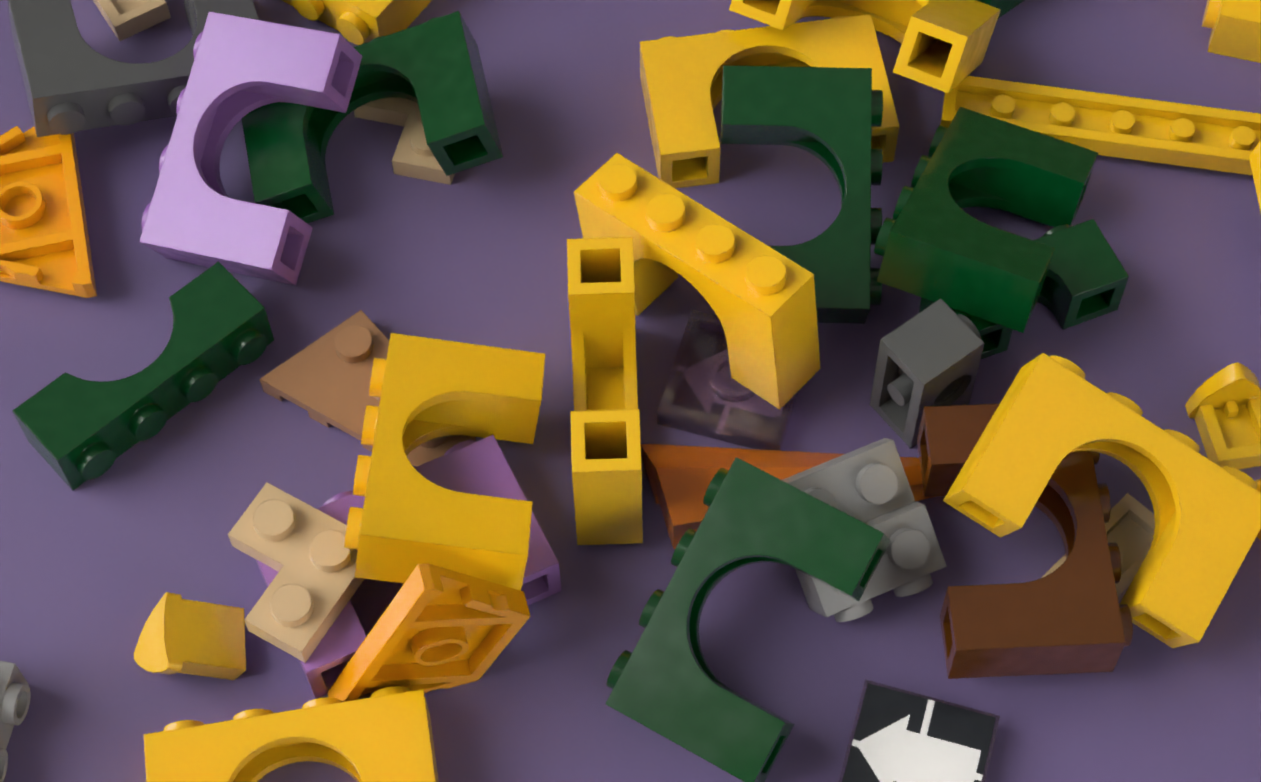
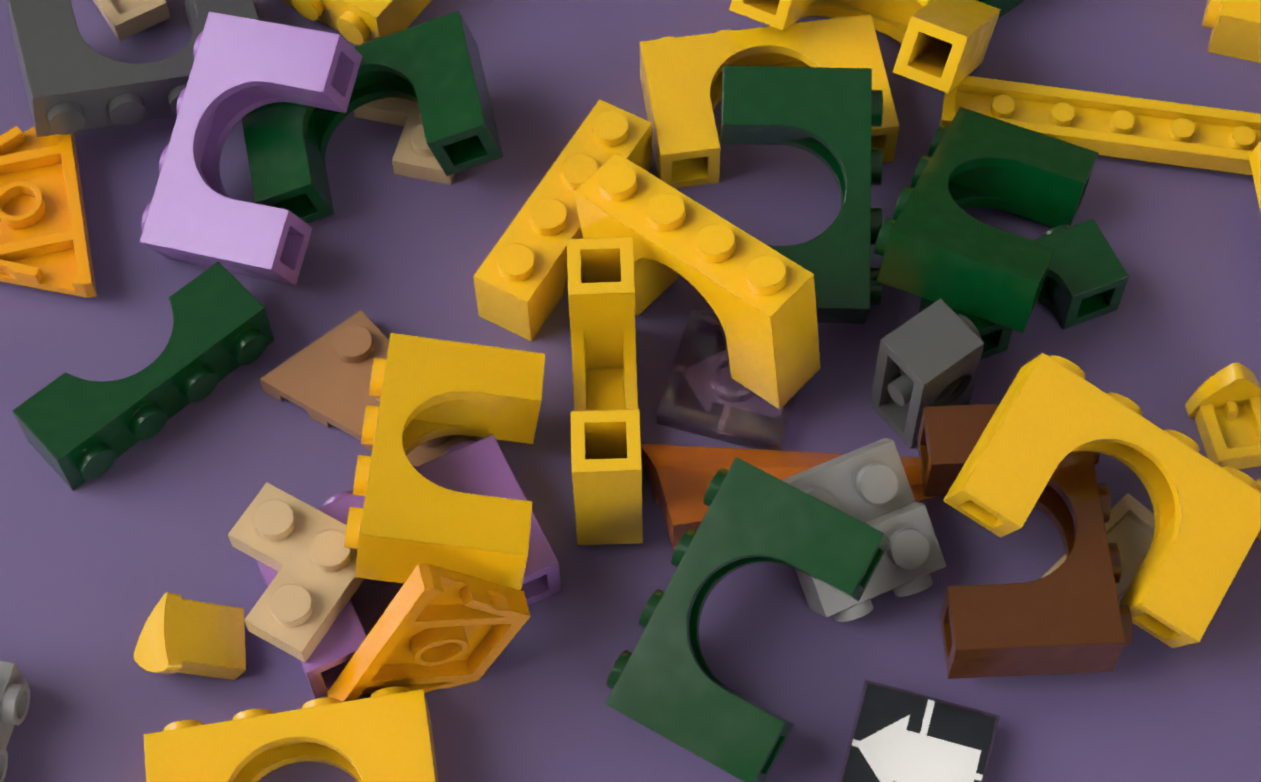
none -> yellow arch [473,99,652,341]

